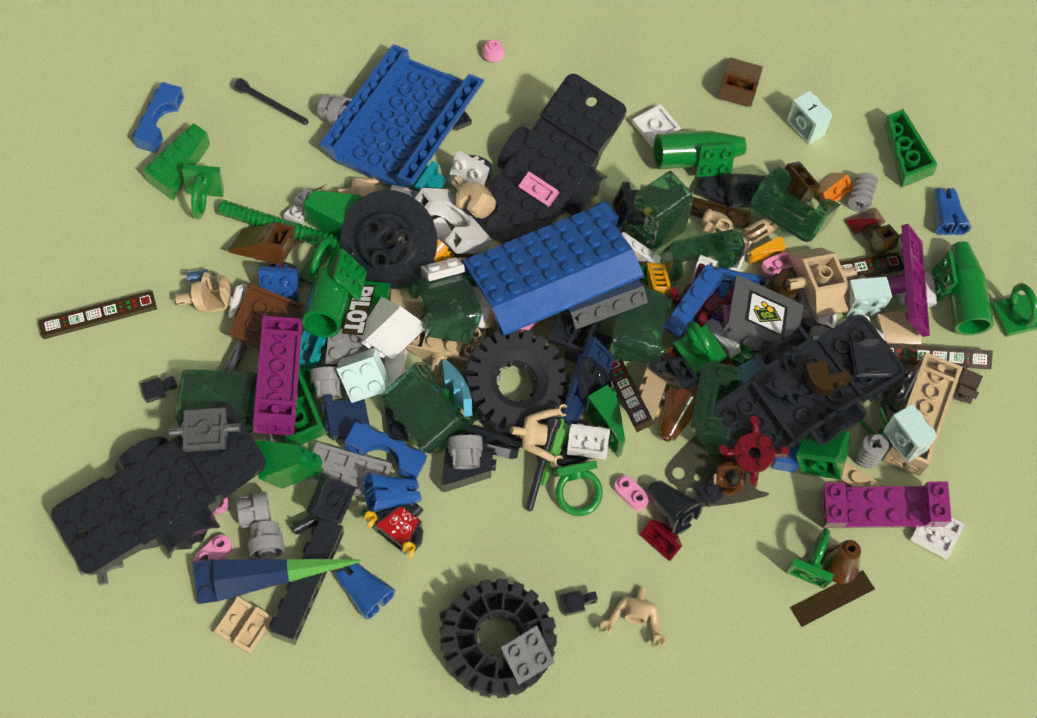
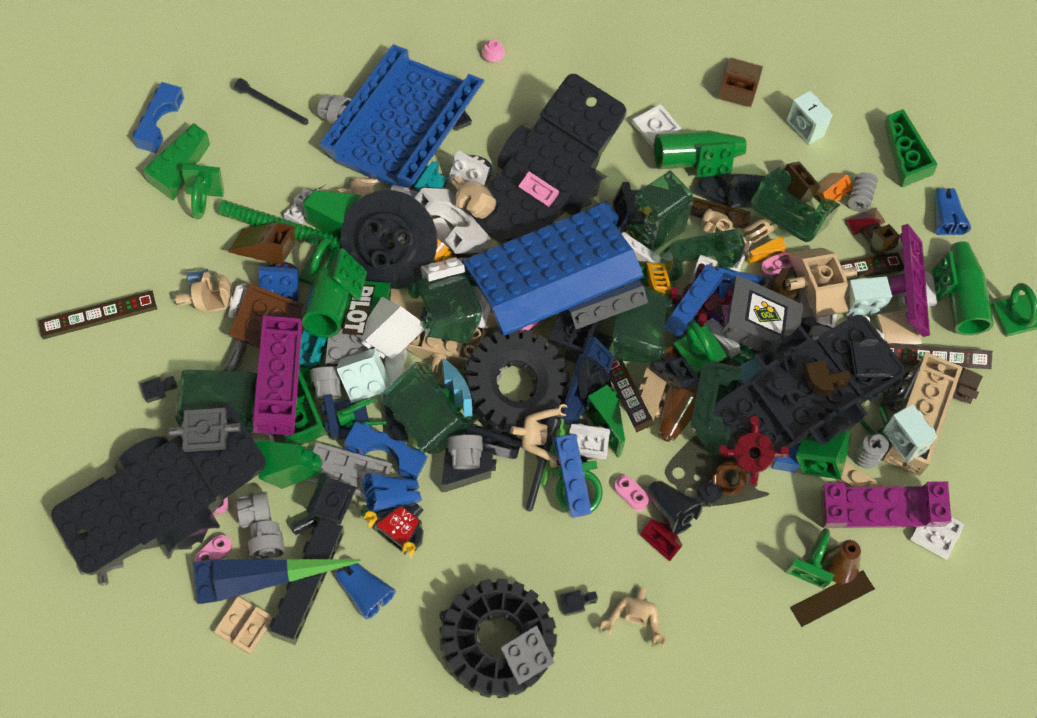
none -> green plant [336,398,387,429]
none -> blue arch [552,433,592,518]

